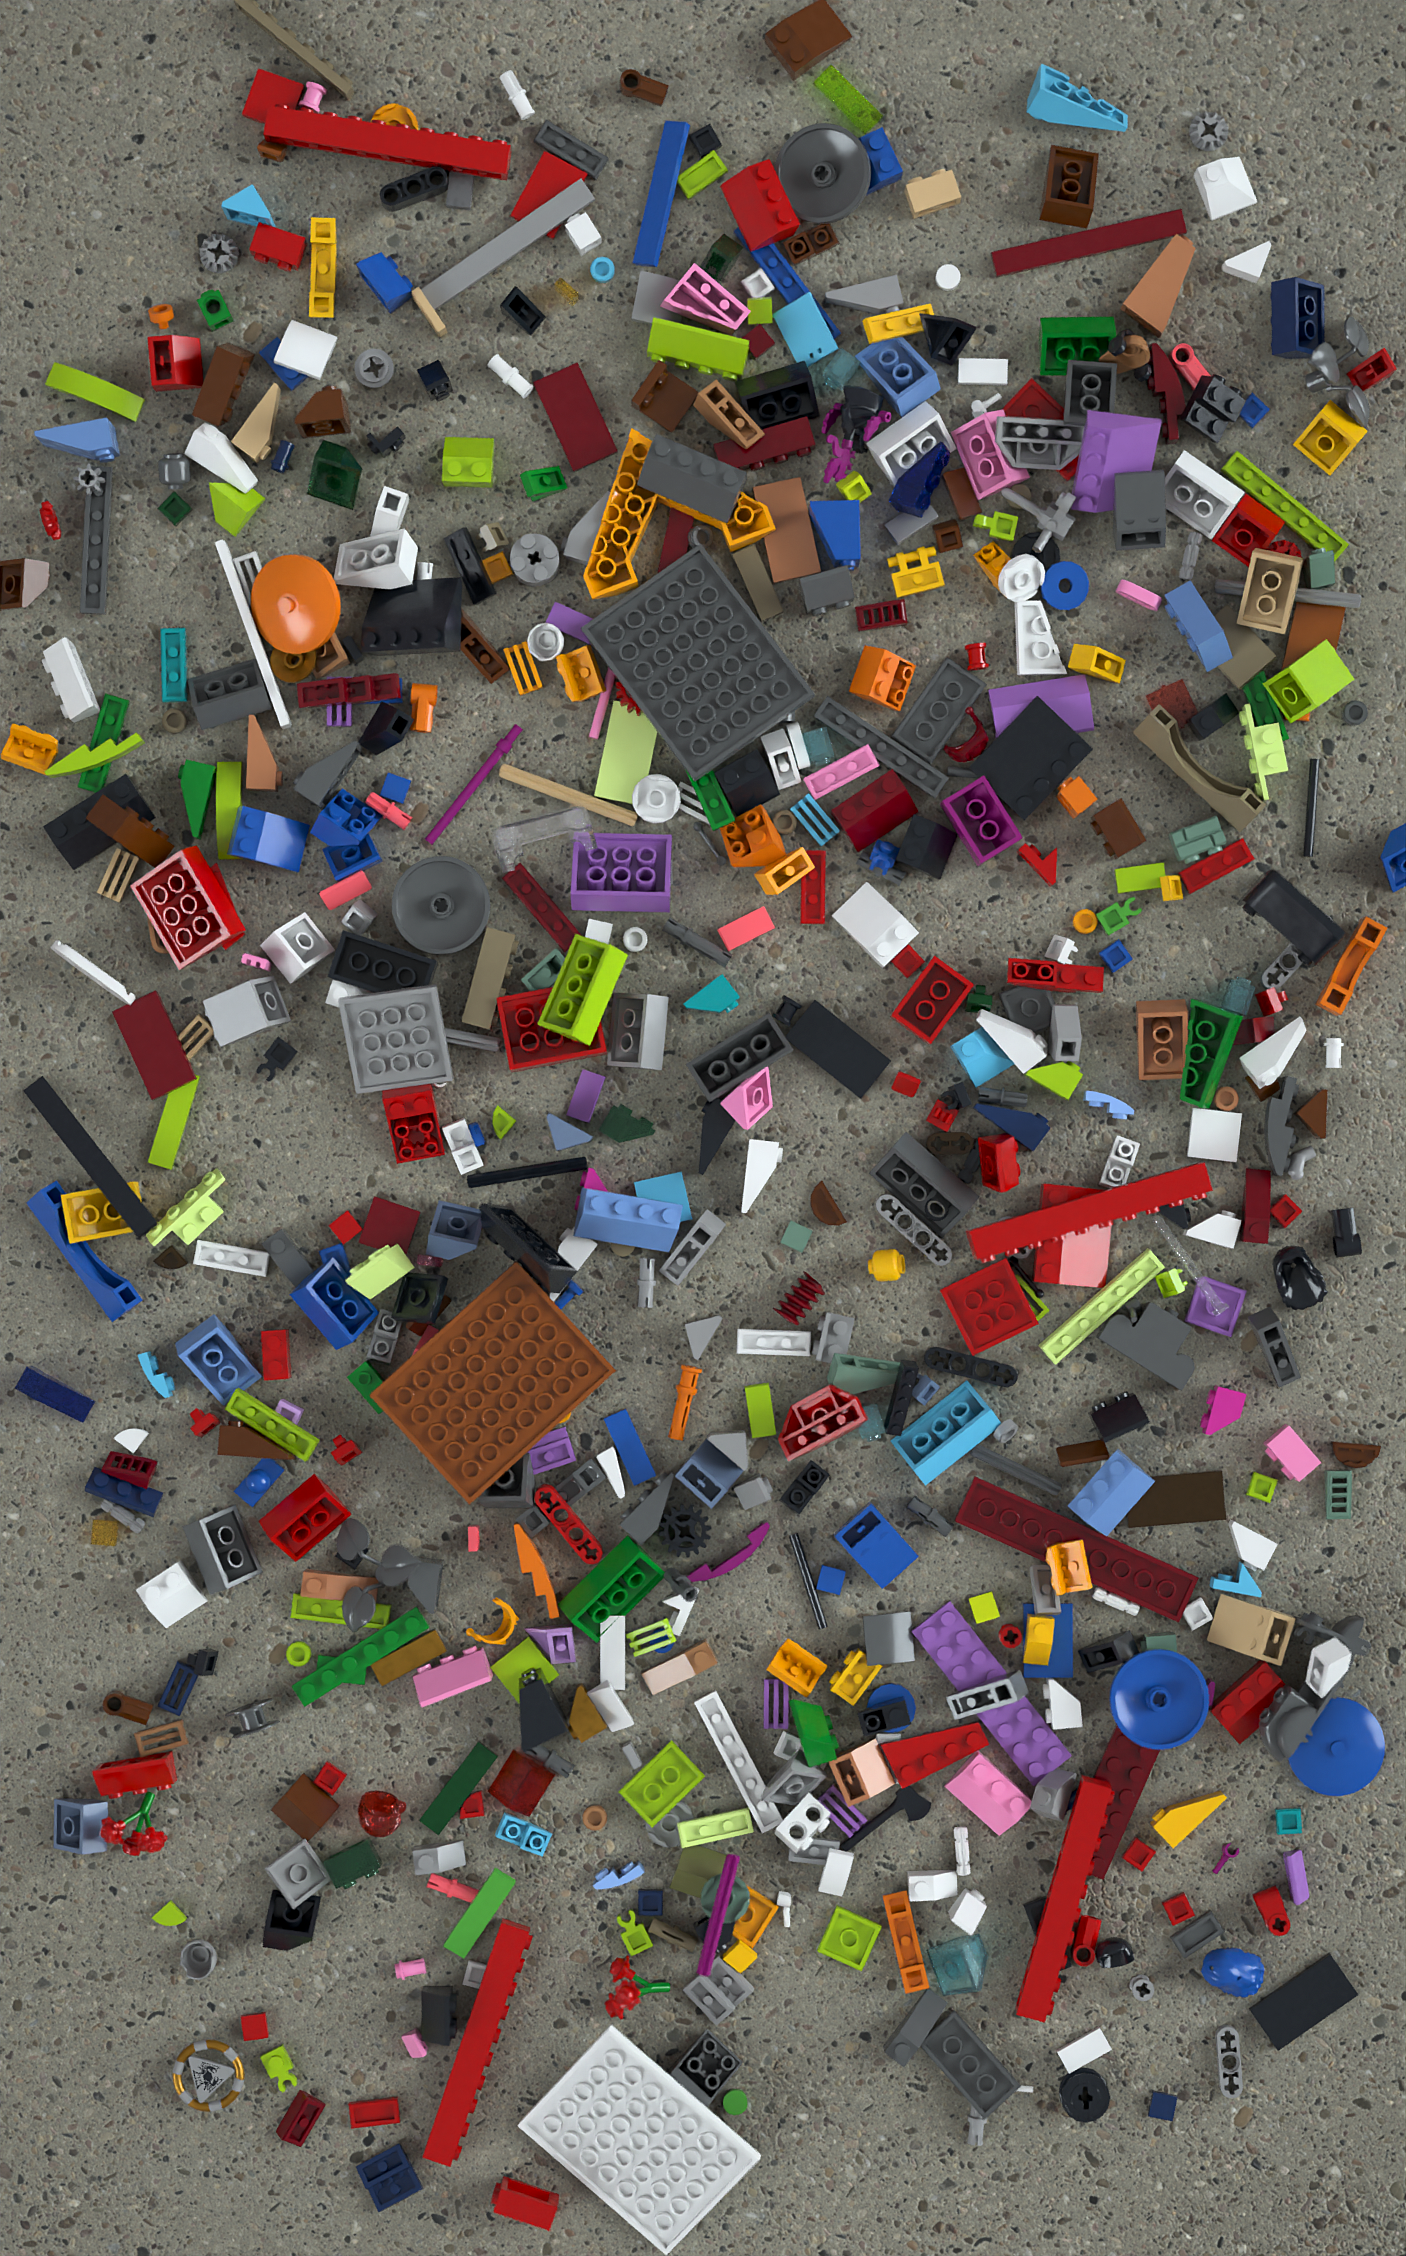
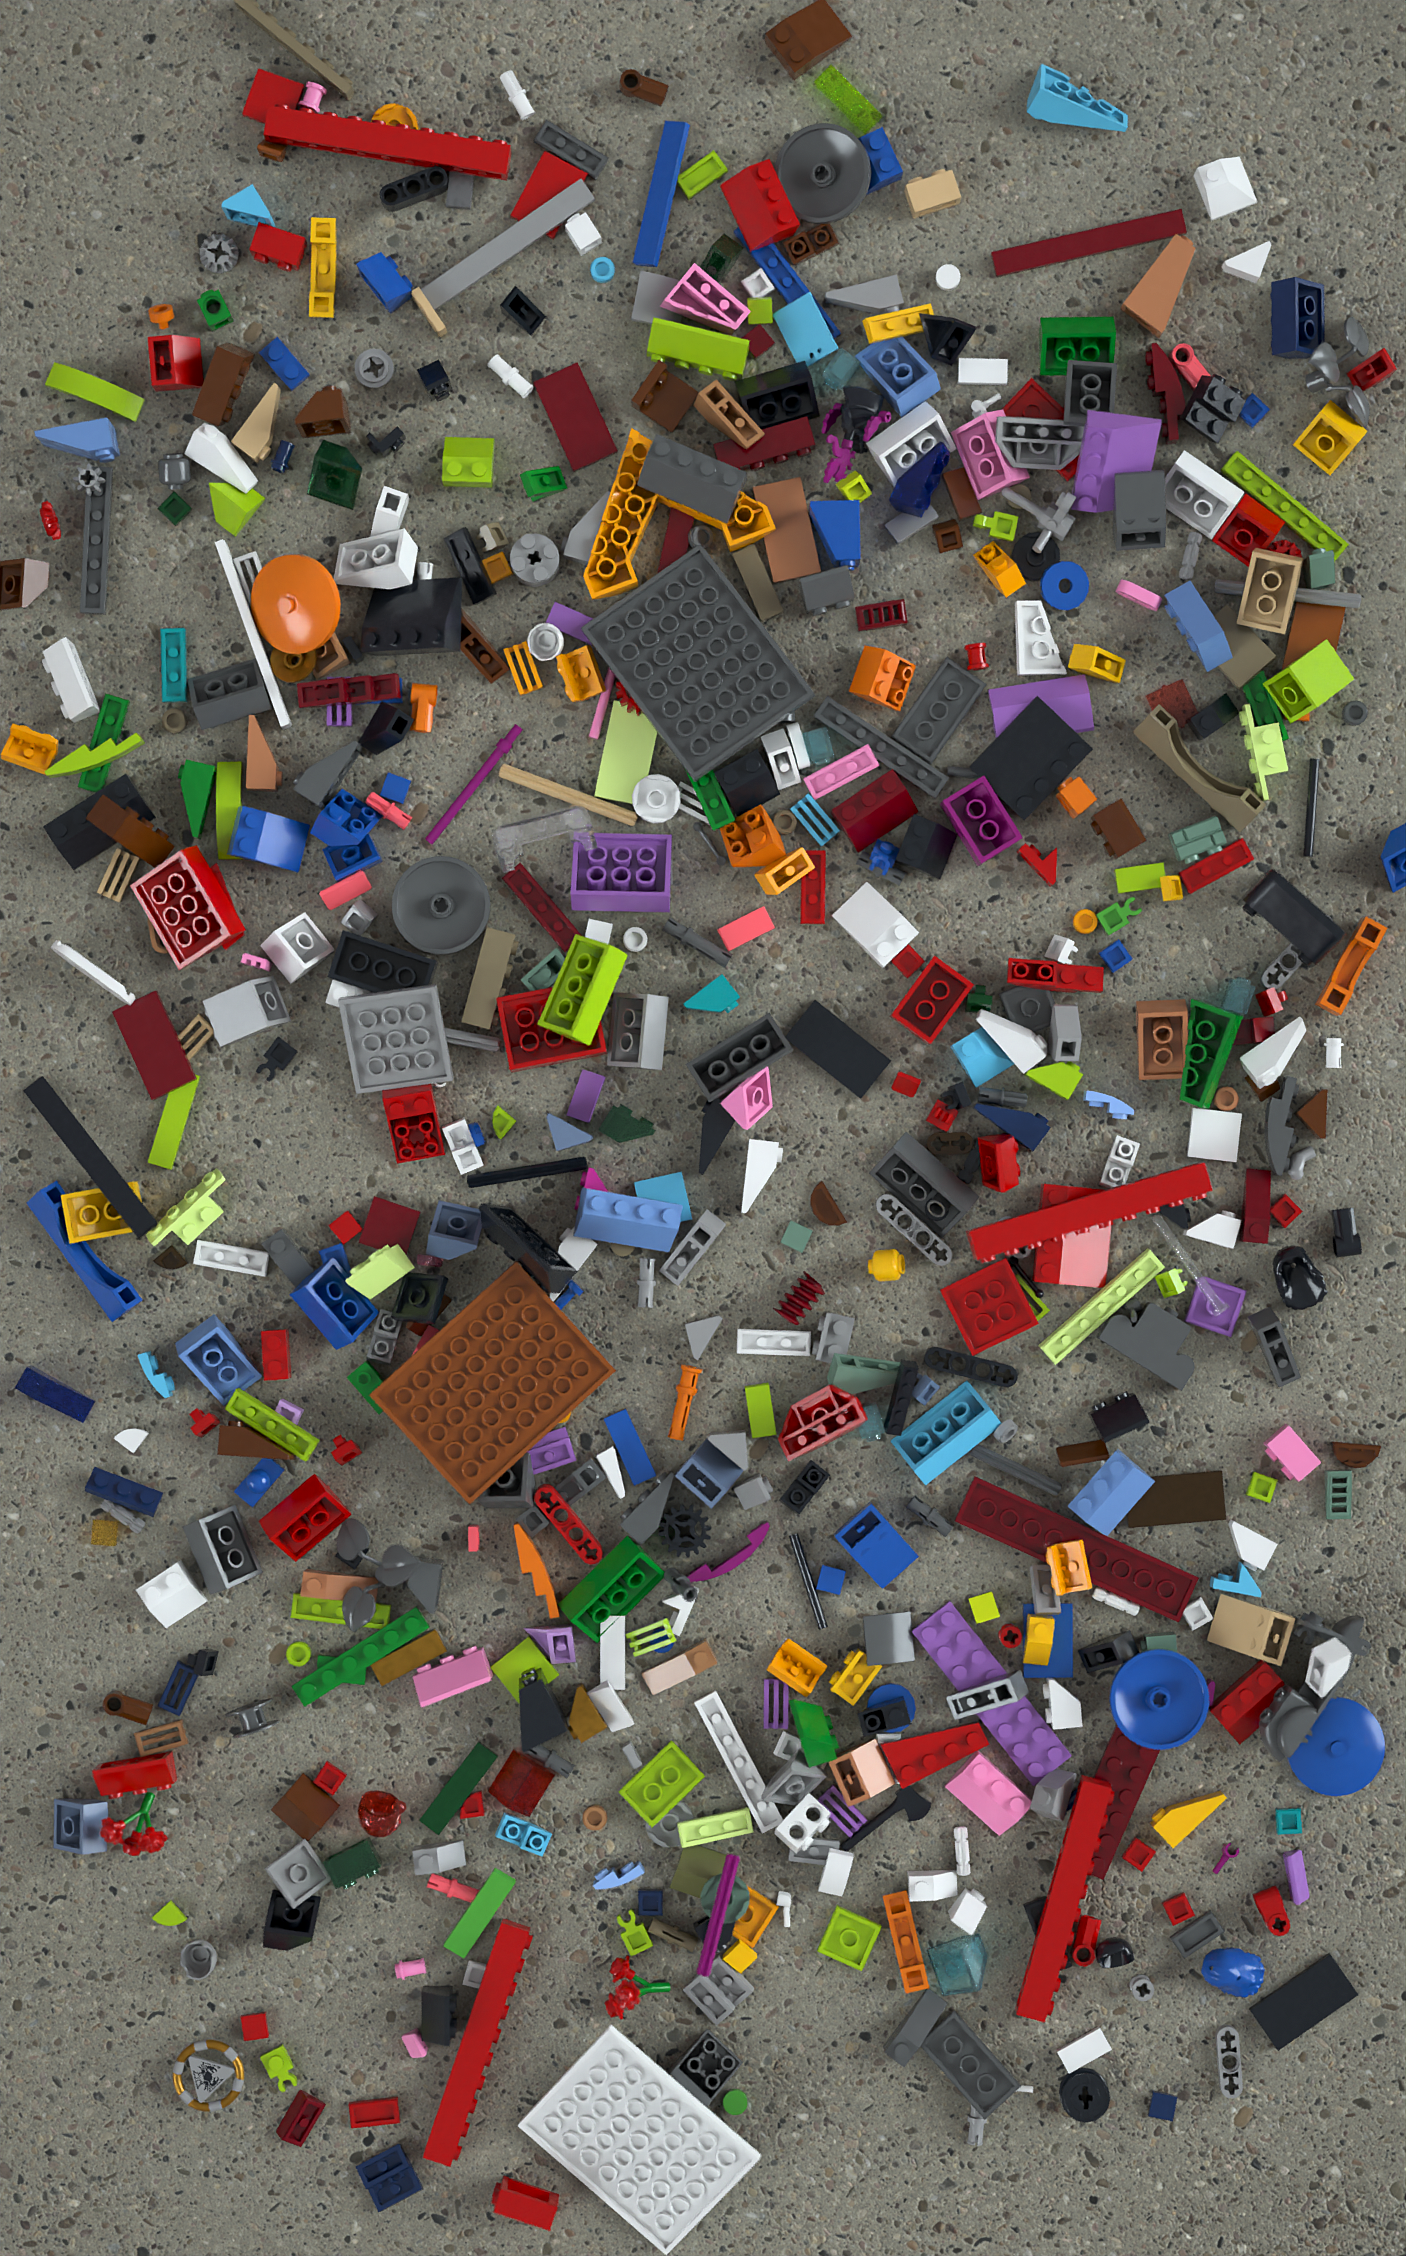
dark red slope [101,1451,158,1489] -> none
white slope [274,320,338,380] -> none
light orange helmet [466,1597,519,1645] -> none
clear yellow tile [554,278,579,306] -> none
black tile [689,124,722,158] -> none
black bush [772,995,802,1027] -> none
yellow plate [887,546,945,599] -> none
dark red helmet [943,706,989,762] -> none
white tile [998,554,1045,602] -> none
reddish brown slope [1039,145,1099,229] -> none
medium nougat cap [1099,329,1152,382] -> none
light grey gear [1189,111,1229,151] -> none
dark pink slope [1200,1385,1246,1435] -> none

